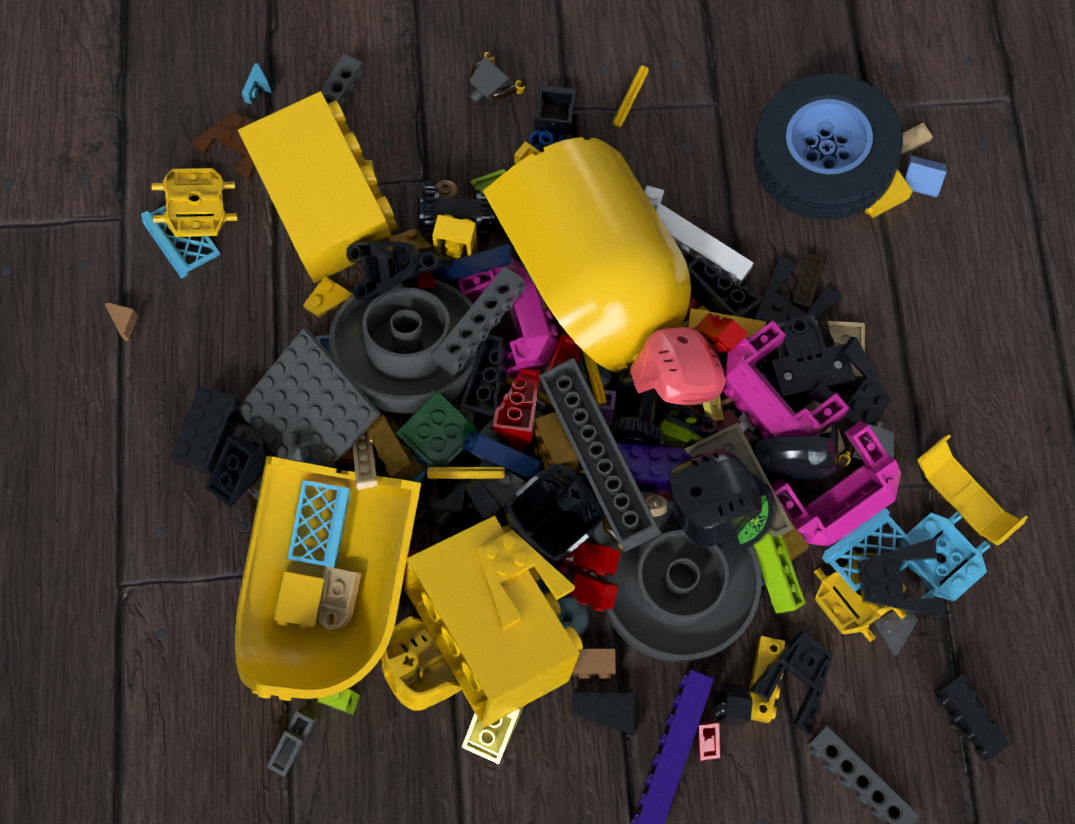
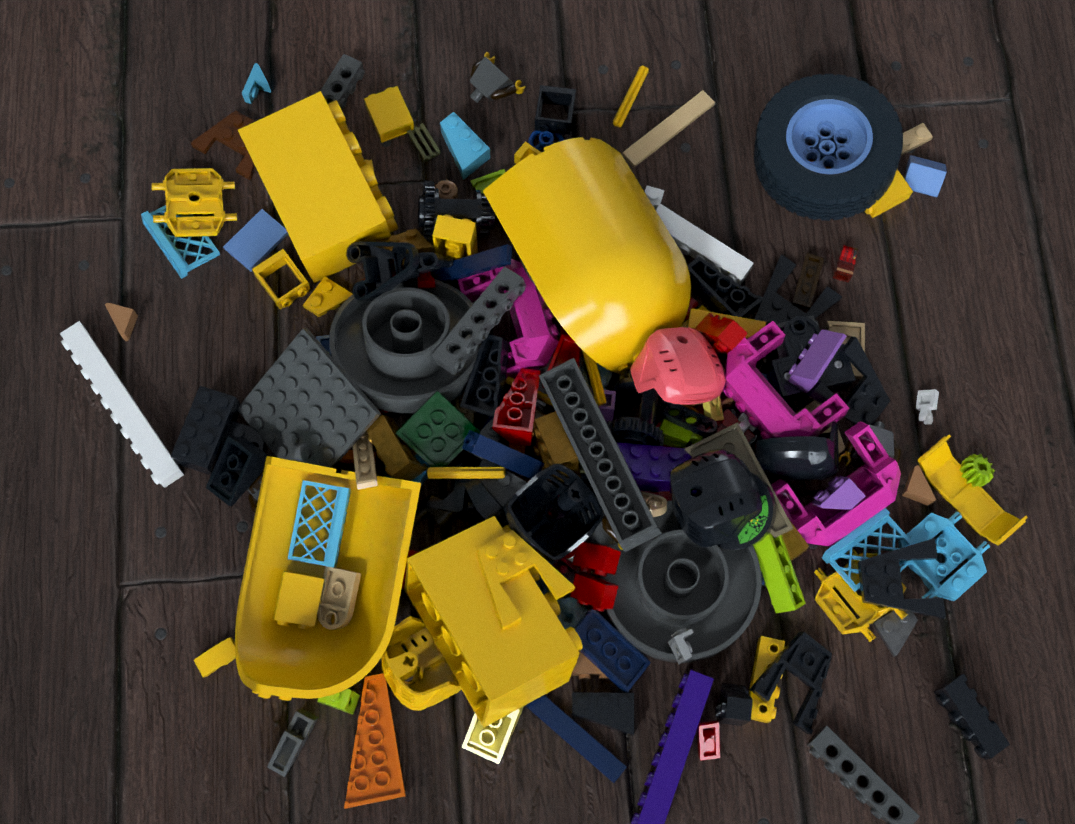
none -> white brick [60,321,184,488]
none -> yellow slope [194,637,236,677]
none -> medium blue tile [223,209,288,272]
none -> yellow window [252,249,311,309]
none -> orange wing [344,673,406,809]
none -> yellow brick [364,86,414,143]
none -> olive tile [407,123,441,162]
none -> medium azure wedge [440,112,490,180]
none -> dark blue tile [525,695,627,783]
none -> dark blue tile [574,608,651,693]
none -> tan tile [622,90,715,167]
none -> light grey bracket [668,628,694,664]
none -> medium lavender slope [788,329,847,393]
none -> medium lavender slope [811,476,865,510]
none -> leg [833,245,858,283]
none -> medium nougat slope [902,465,936,506]
none -> white plate [916,389,939,425]
none -> lime gear [959,454,995,487]

